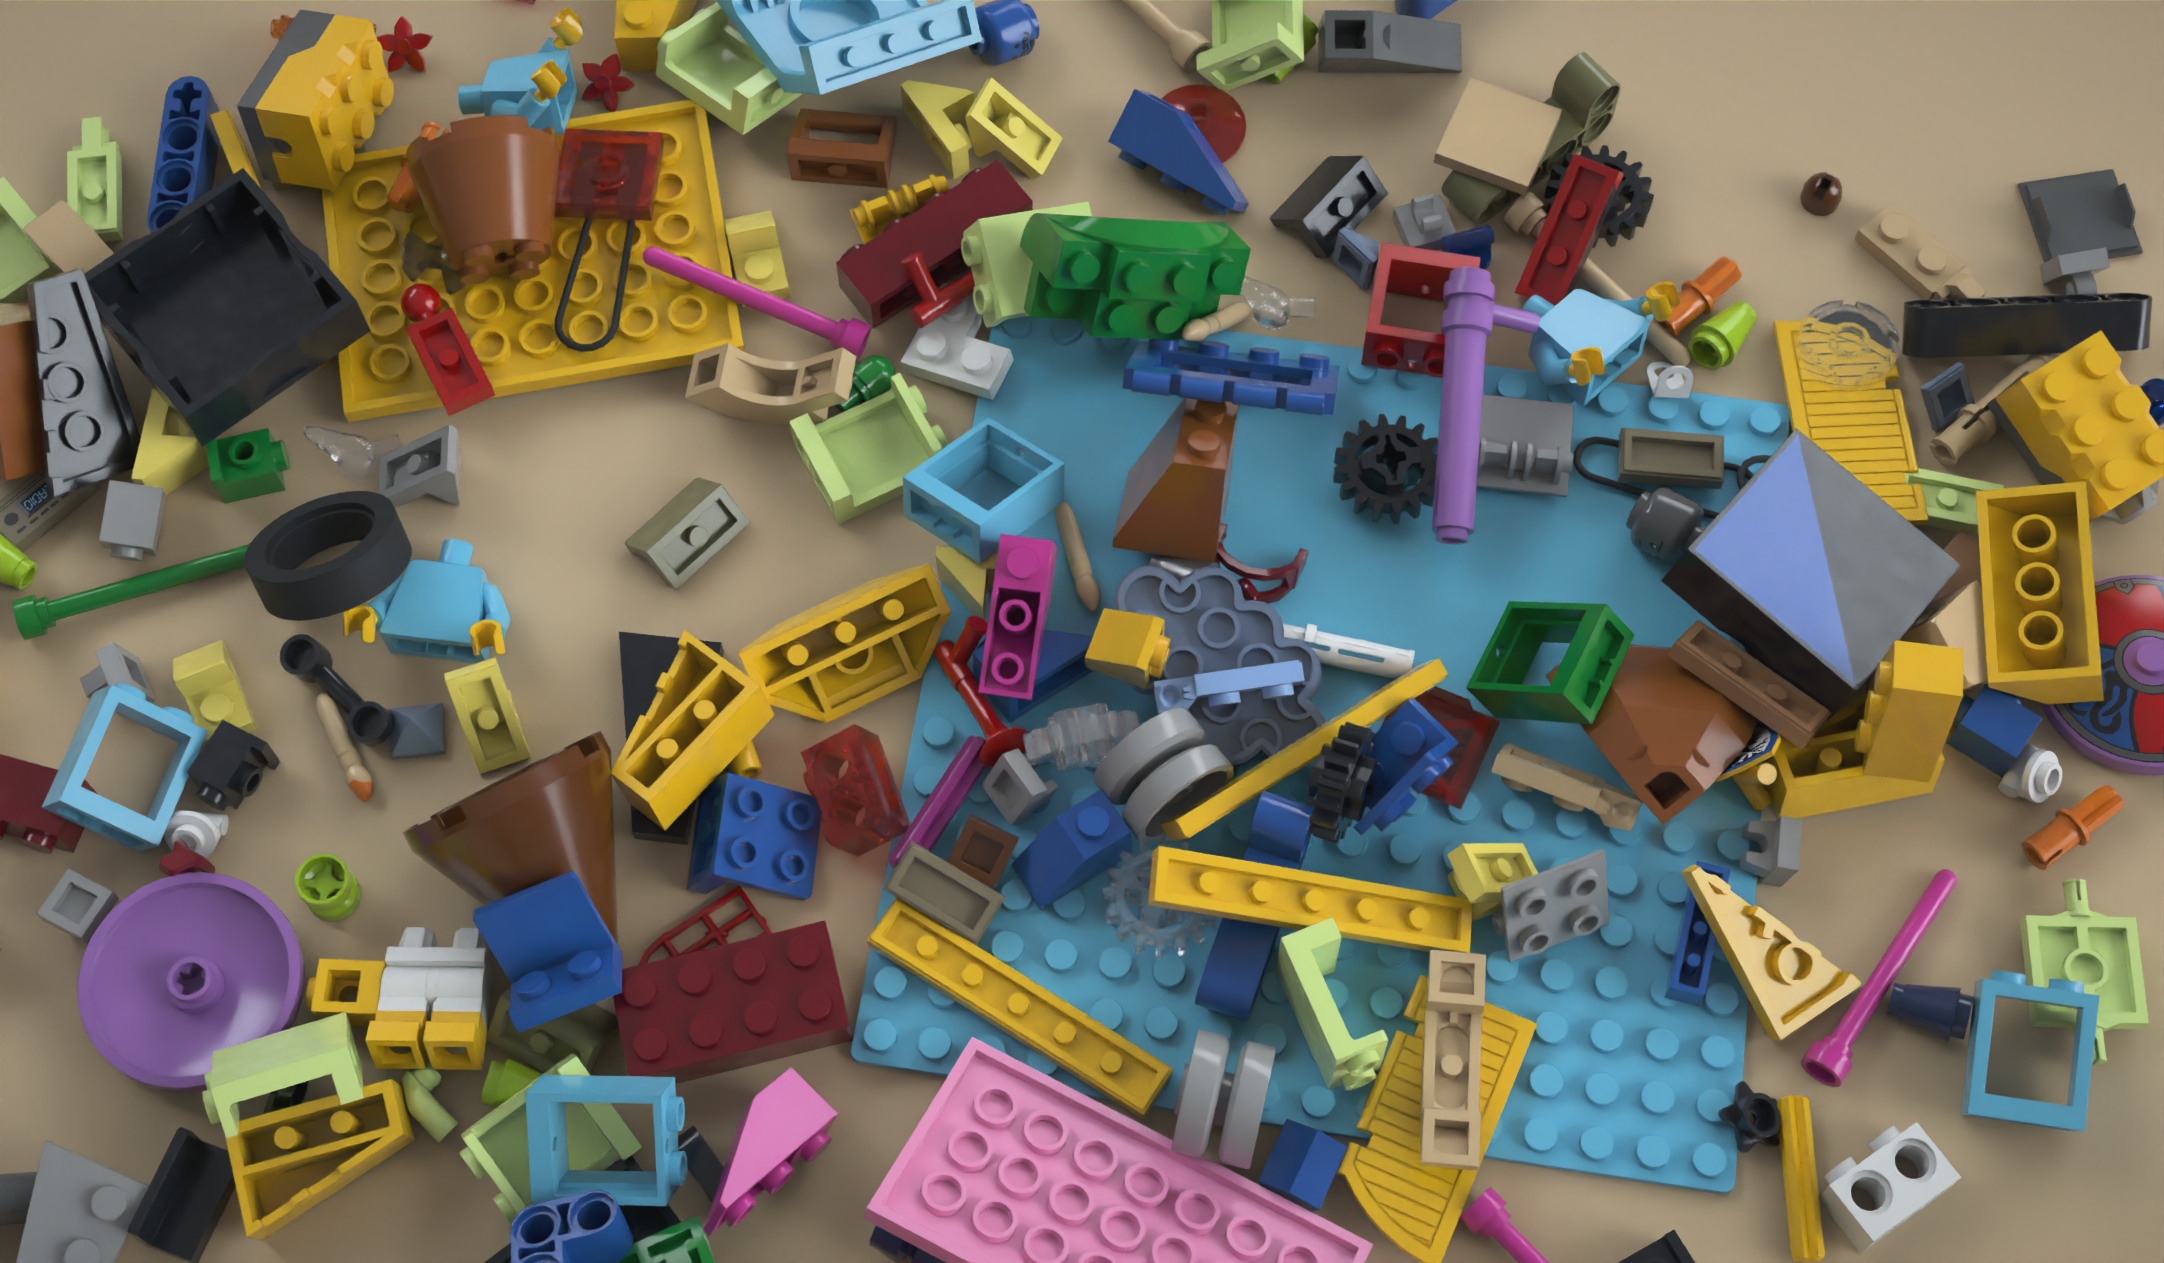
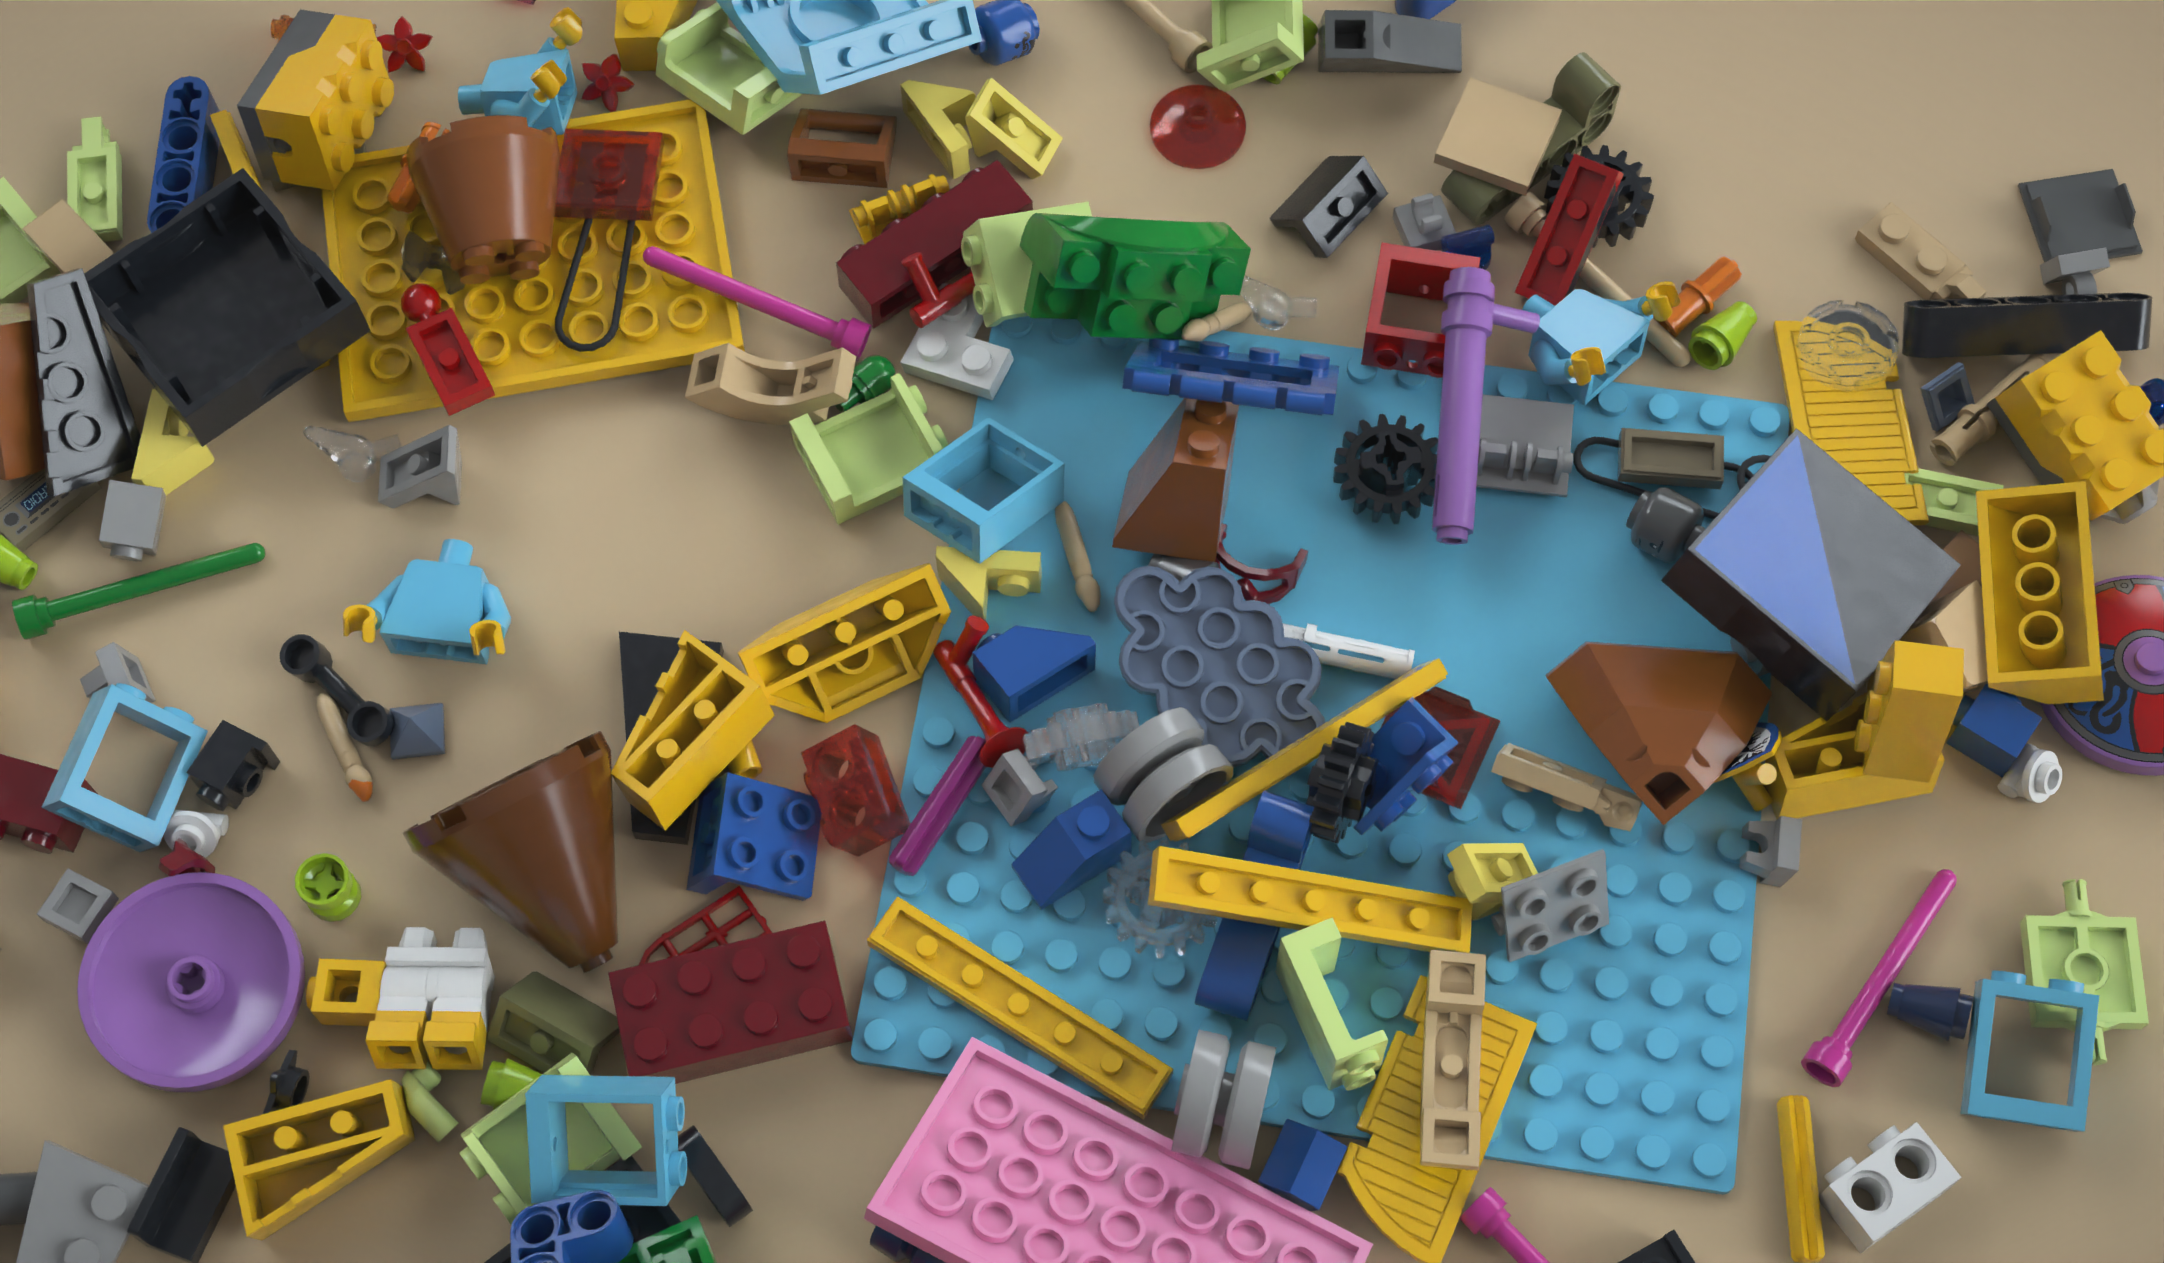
light yellow slope [173,639,258,746] -> none
yellowish green panel [202,1012,364,1139] -> none
green brick [206,428,290,504] -> none
black tyre [244,491,412,621] -> none
light yellow slope [444,657,530,774] -> none
blue bracket [473,872,622,1033] -> none
olive panel [624,477,750,590] -> none
slope [703,1067,838,1236] -> none
light yellow slope [724,210,791,307] -> none
dark tan tile [883,841,1005,945] -> none
reddish brown plate [947,814,1020,889] -> none
dark pink slope [978,534,1058,700] -> none
yellow slope [1085,608,1171,689] -> none
blue slope [1108,89,1249,215] -> none
light blue hinge [1154,660,1305,714] -> none
sand blue slope [1332,227,1379,291] -> none
green window [1466,601,1635,724] -> none
white piece [1646,361,1694,398] -> none
blue piece [1664,861,1731,1006] -> none
medium nougat tile [1667,620,1832,750] -> none
yellow wing [1681,865,1862,1040] -> none
black plate [1718,1081,1781,1153] -> none
reddish brown hinge [1800,172,1842,216] -> none
orange axle [2021,785,2124,870] -> none

